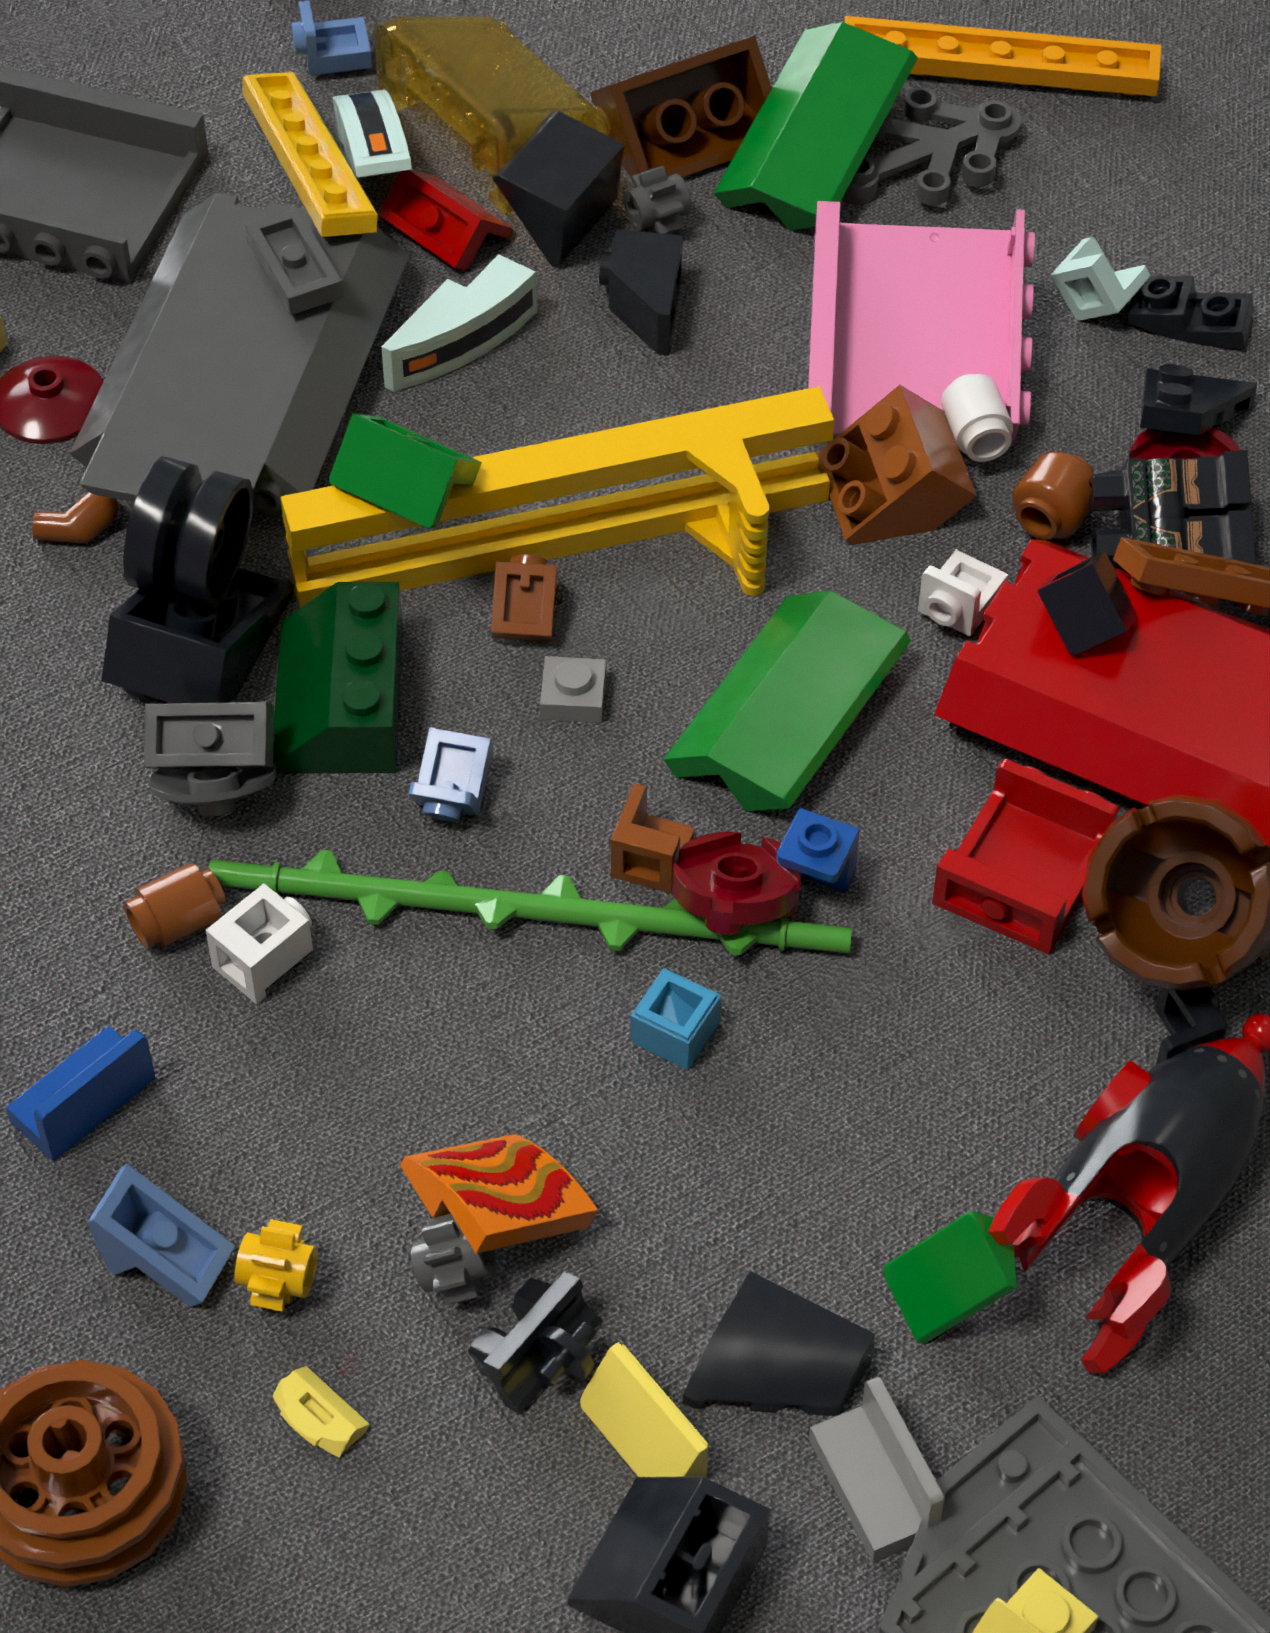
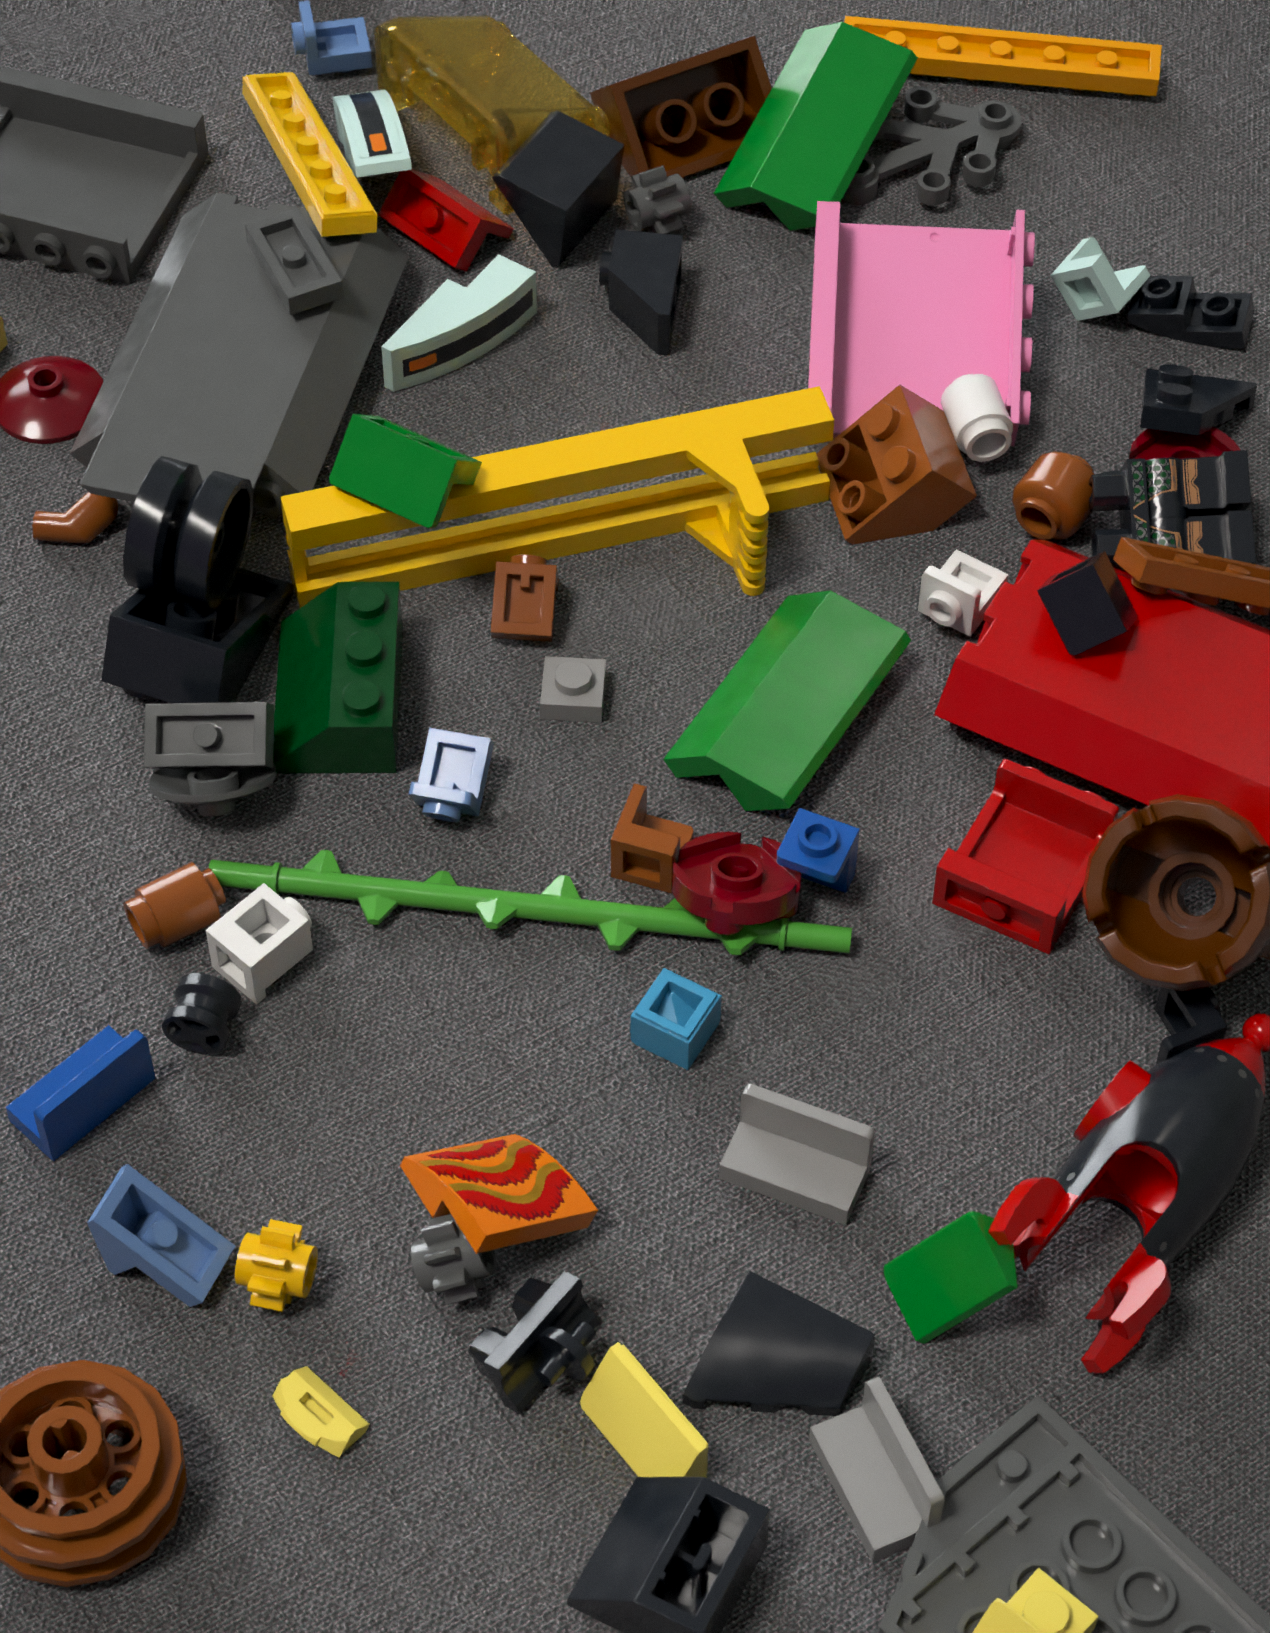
none -> black wheel [162,973,242,1055]
none -> light grey panel [719,1083,875,1225]

